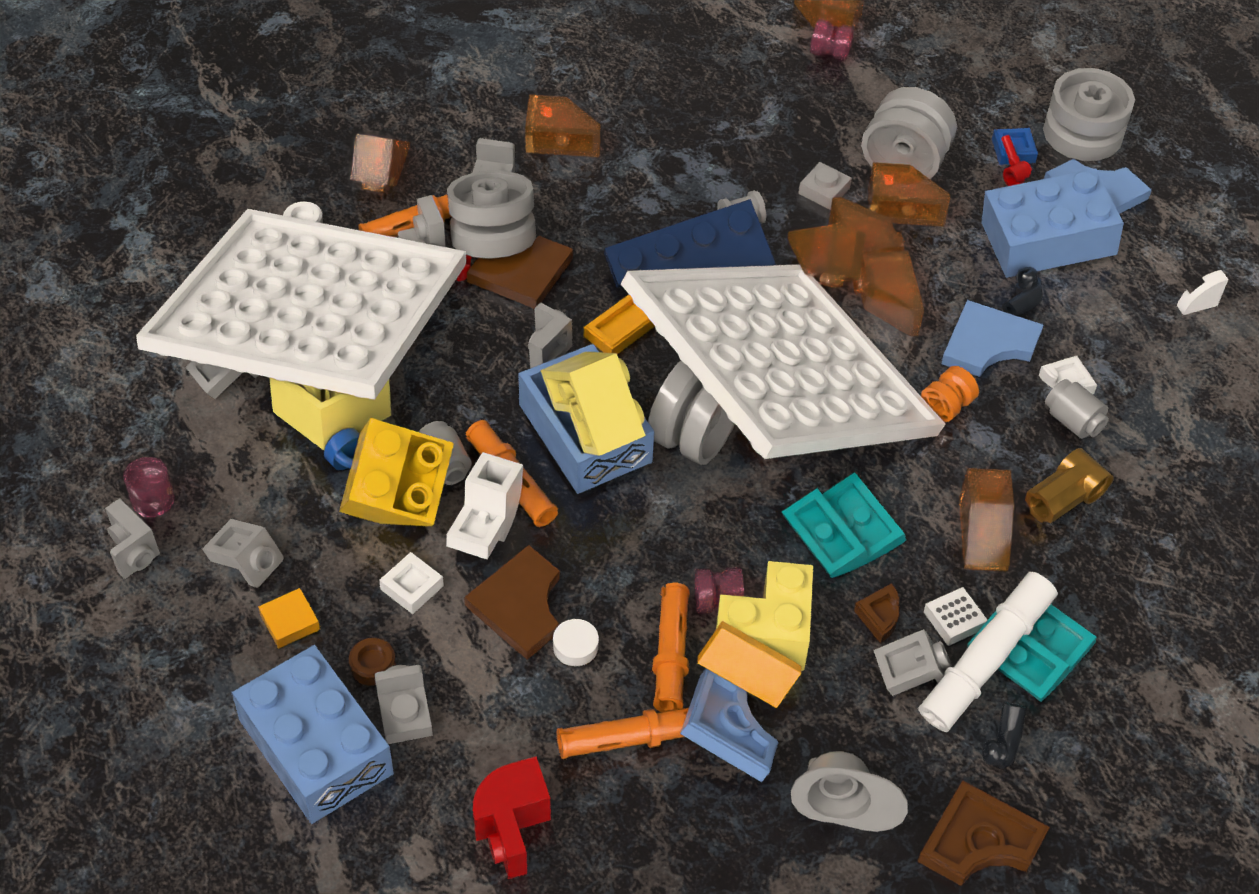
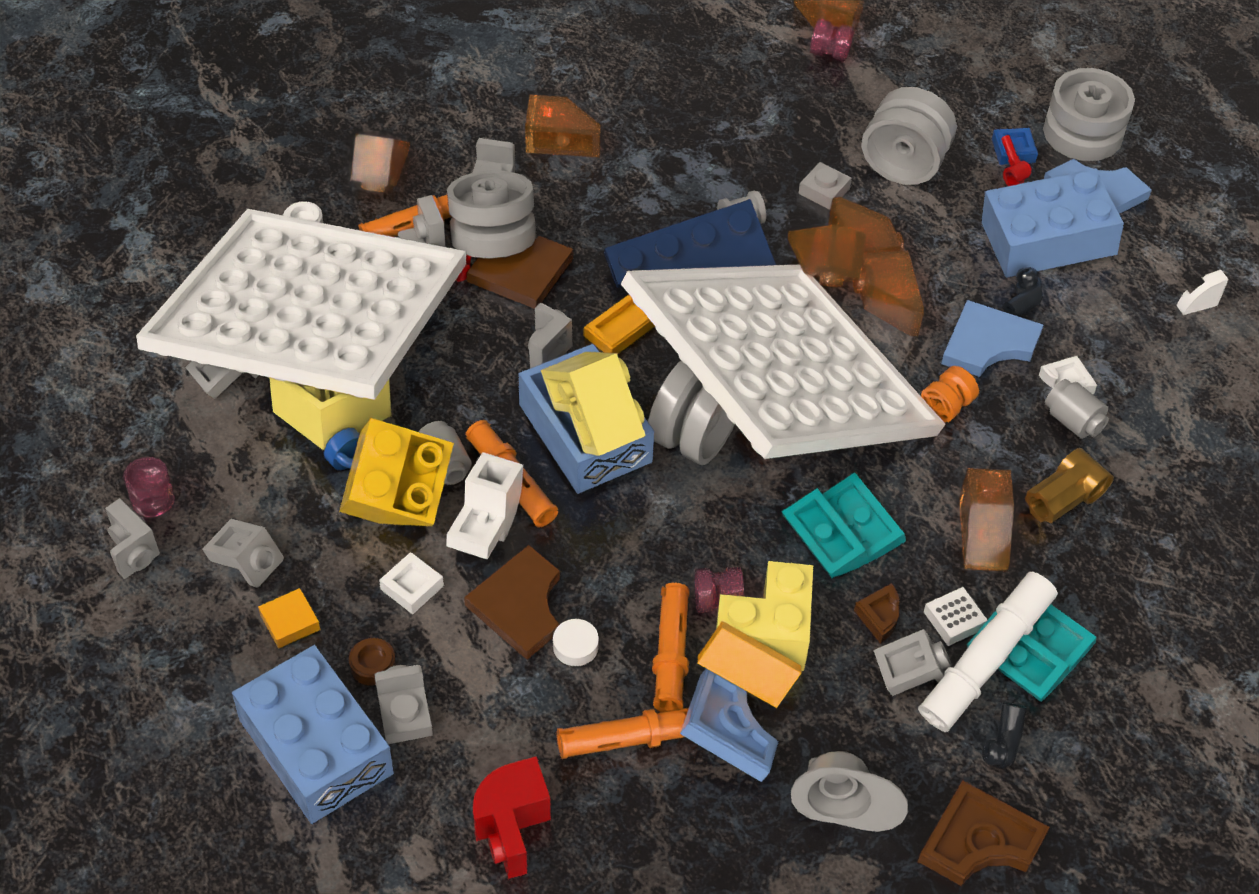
clear orange slope [868,162,950,227] -> none

